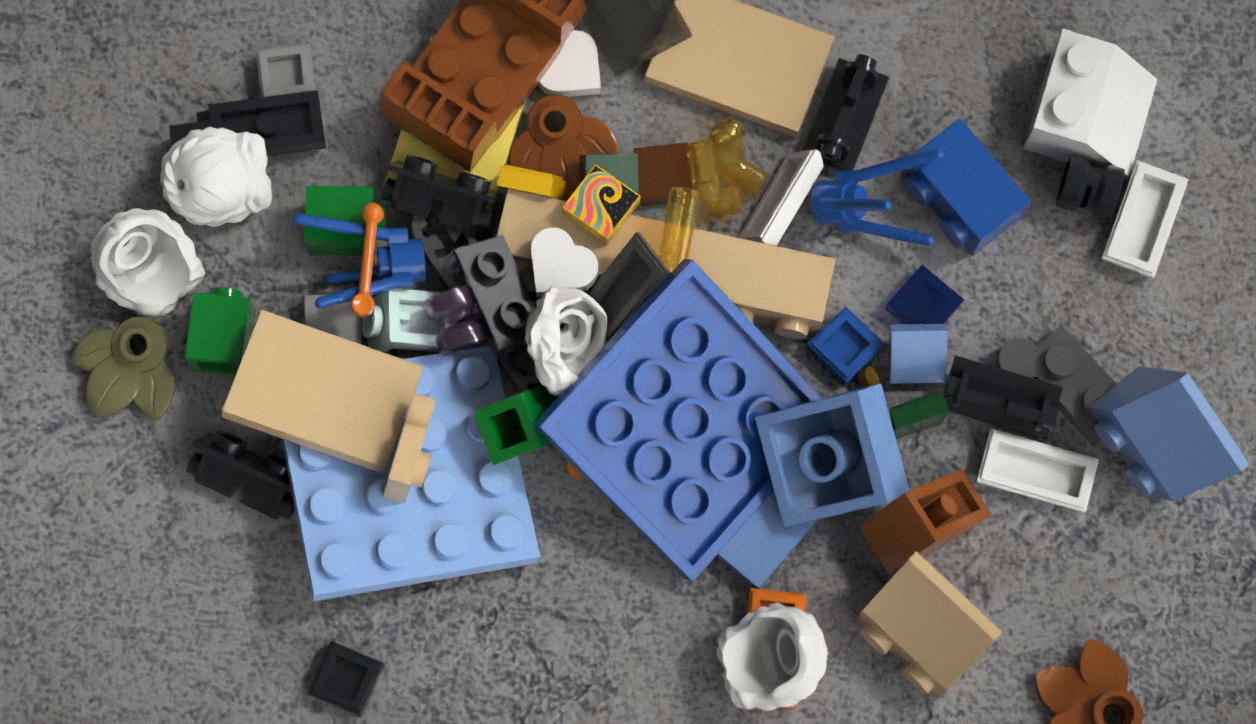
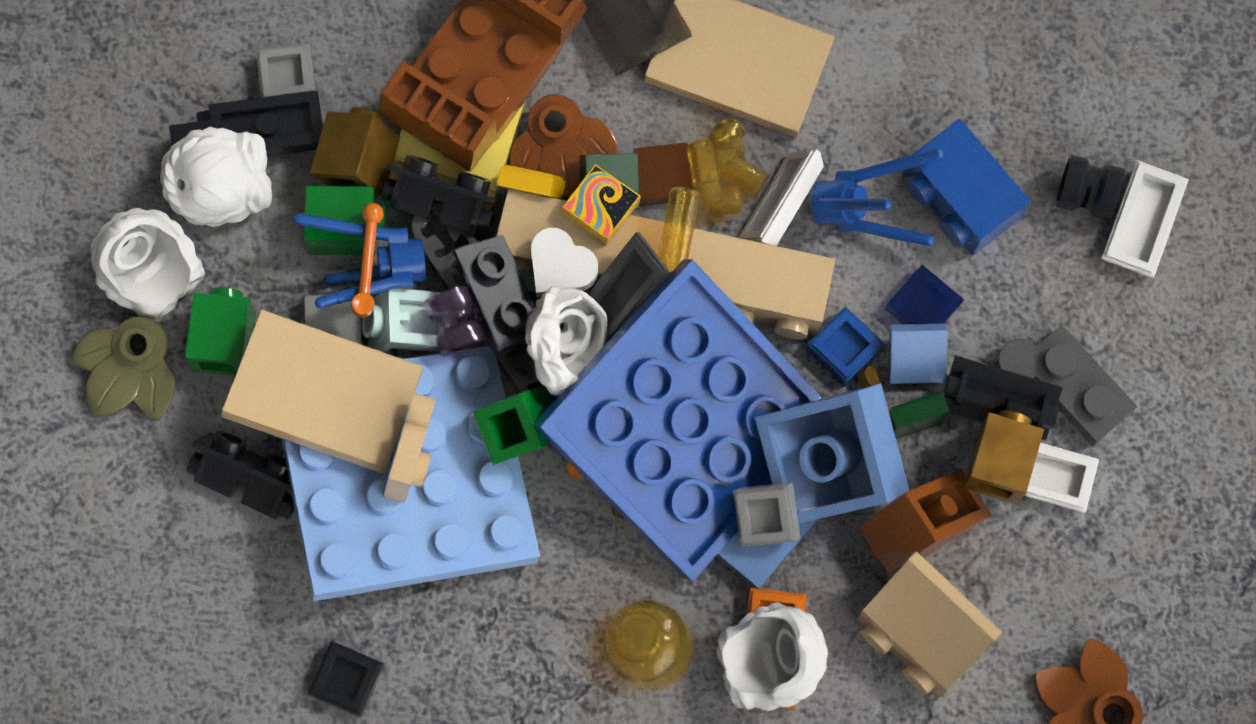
white tile [538,30,601,97] -> none
black hinge [802,54,890,171] -> none
white slope [1023,29,1157,180] -> none
medium blue slope [1088,367,1250,501] -> none
none -> pearl gold brick [310,107,400,197]
none -> clear yellow hair [603,600,695,691]
none -> light grey tile [733,482,800,547]
none -> pearl gold brick [963,410,1044,504]

